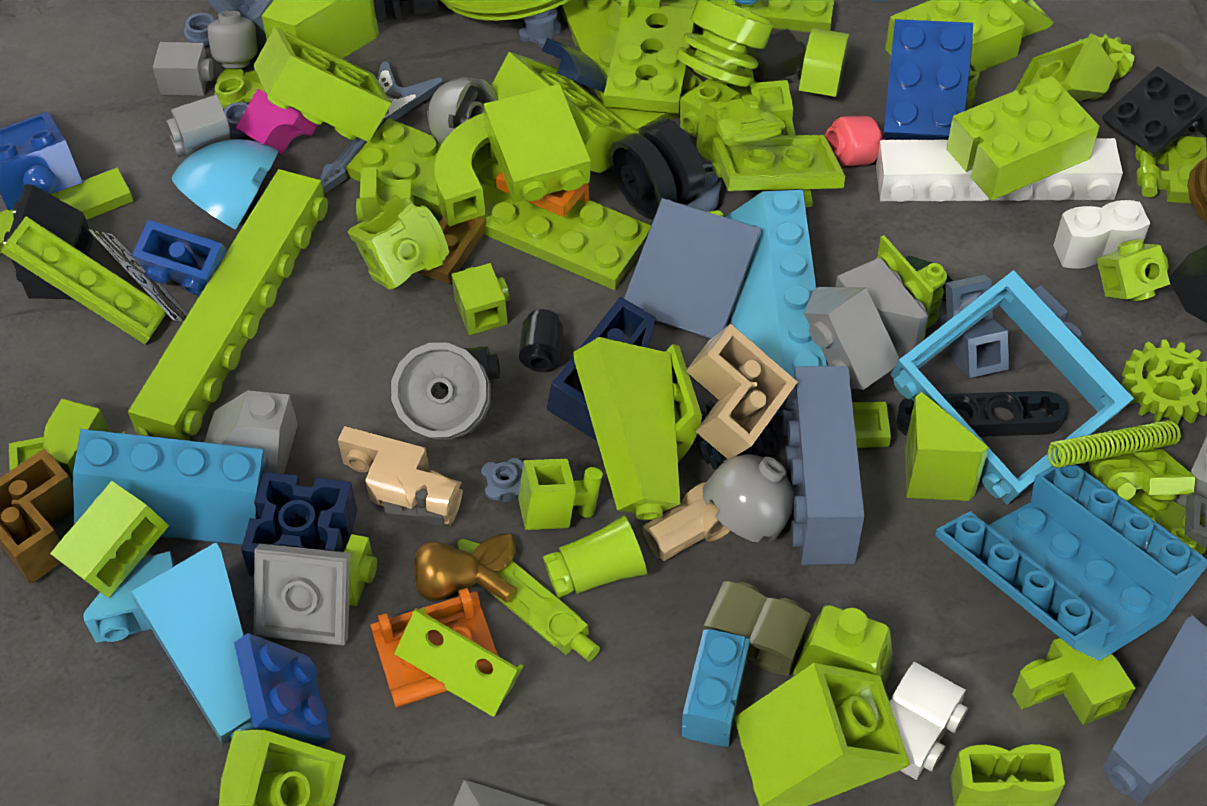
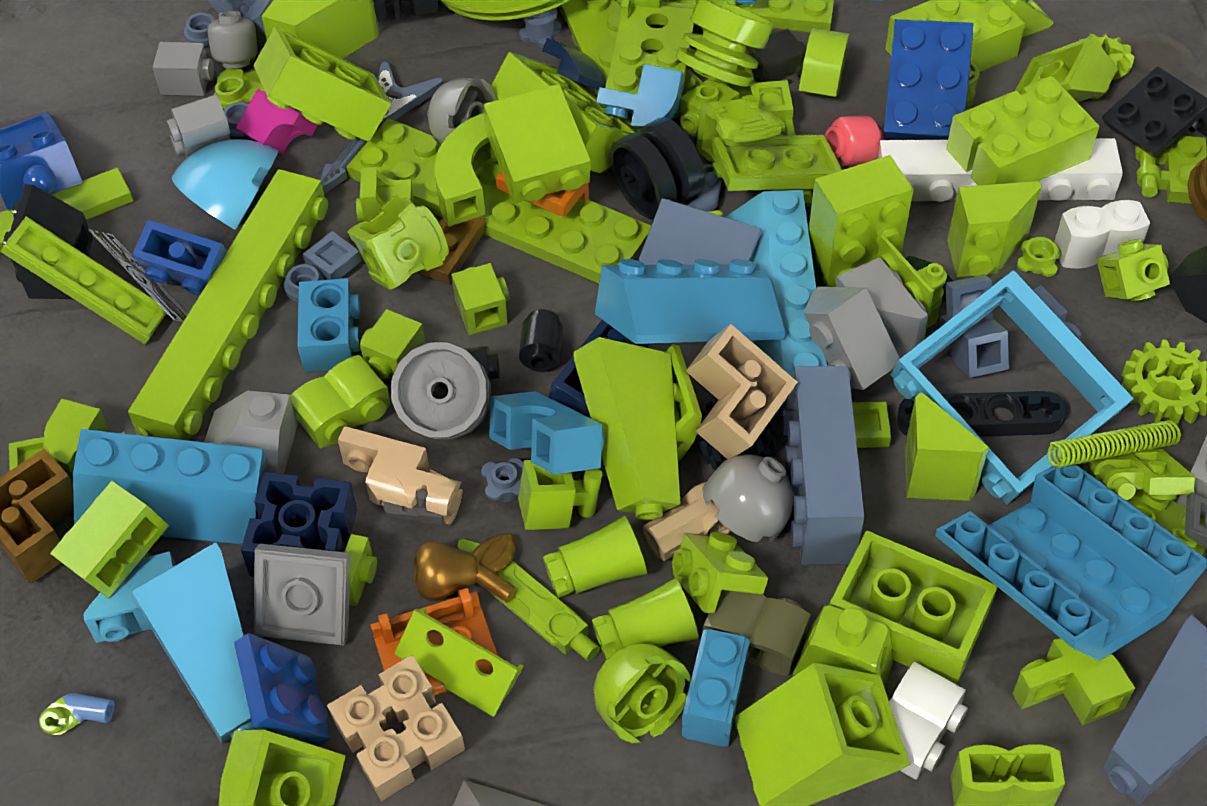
none -> arm [39,693,115,735]
none -> sand blue plate [284,264,324,302]
none -> lime brick [290,355,391,448]
none -> dark azure brick [297,278,361,372]
none -> sand blue plate [303,231,362,280]
none -> tan brick [327,655,465,802]
none -> lime brick [360,309,426,380]
none -> dark azure arch [489,391,605,475]
none -> lime plant [591,578,699,660]
none -> lime cylinder [593,643,691,743]
none -> dark azure slope [595,259,785,344]
none -> dark azure brick [596,64,685,131]
none -> lime bracket [672,532,768,614]
none -> lime brick [809,155,914,287]
none -> lime brick [829,530,998,685]
none -> lime slope [947,181,1042,277]
none -> lime plate [1017,237,1061,277]

